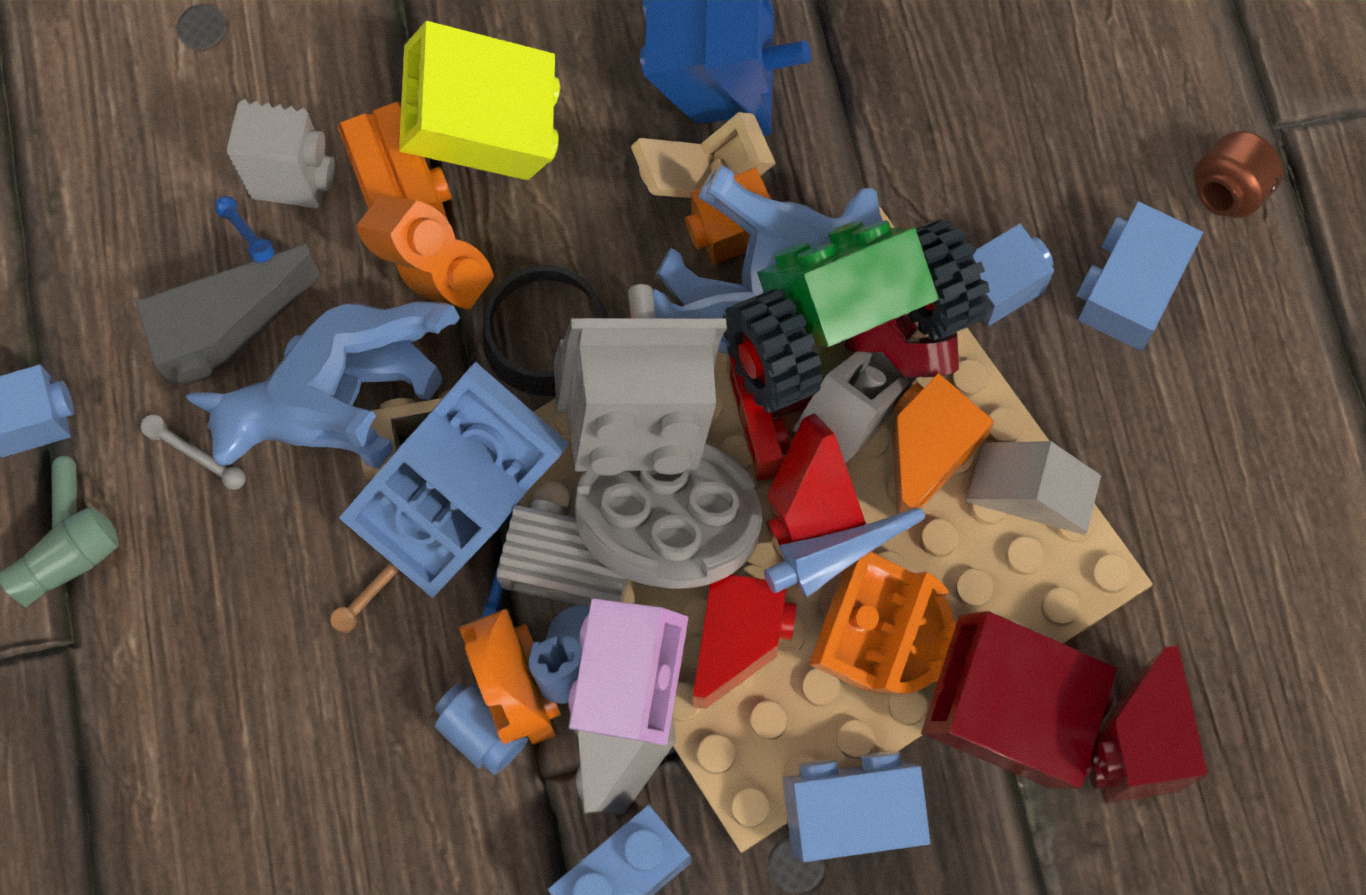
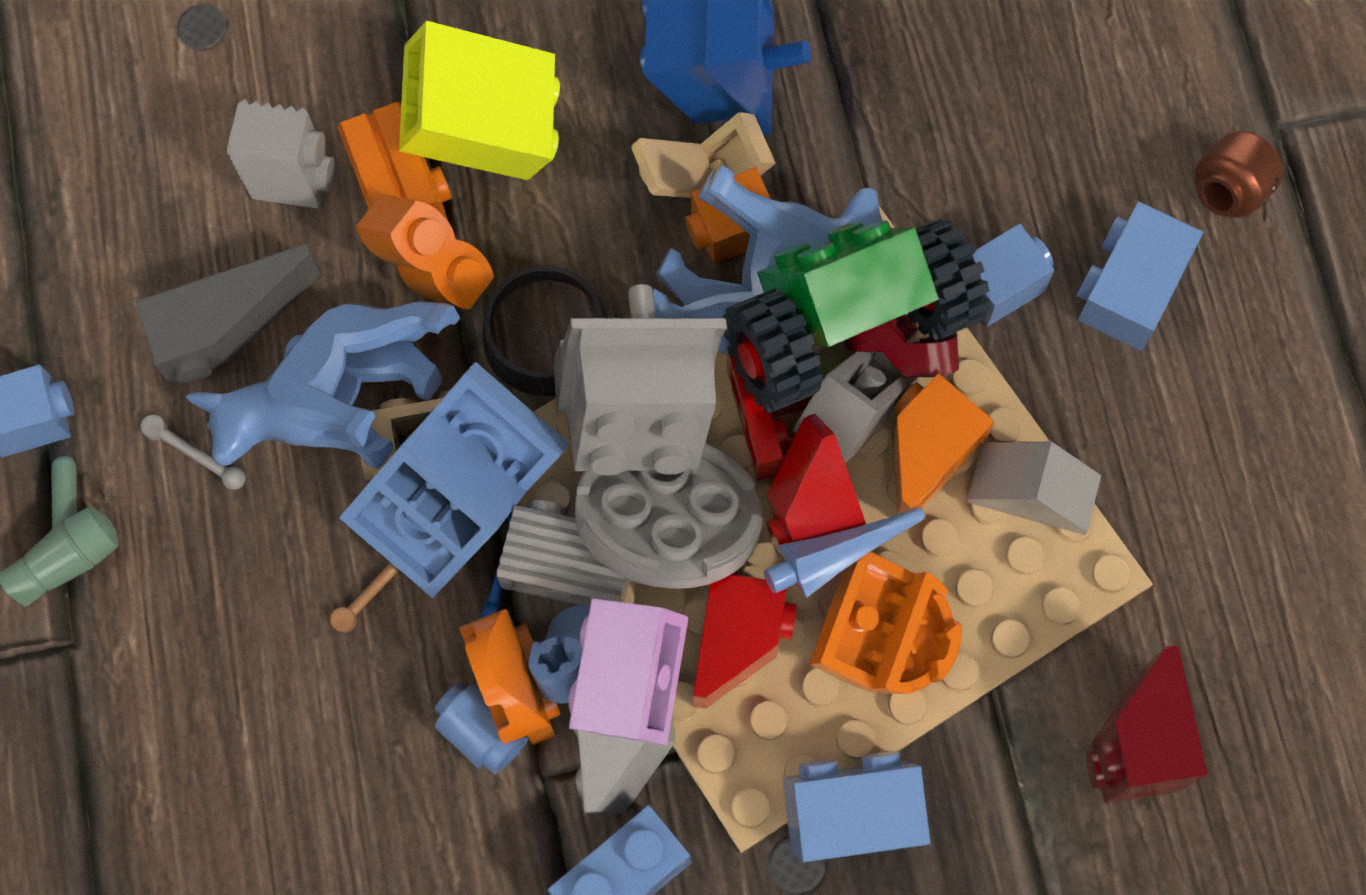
blue hinge [214,195,275,263] -> none
dark red brick [921,611,1117,789] -> none

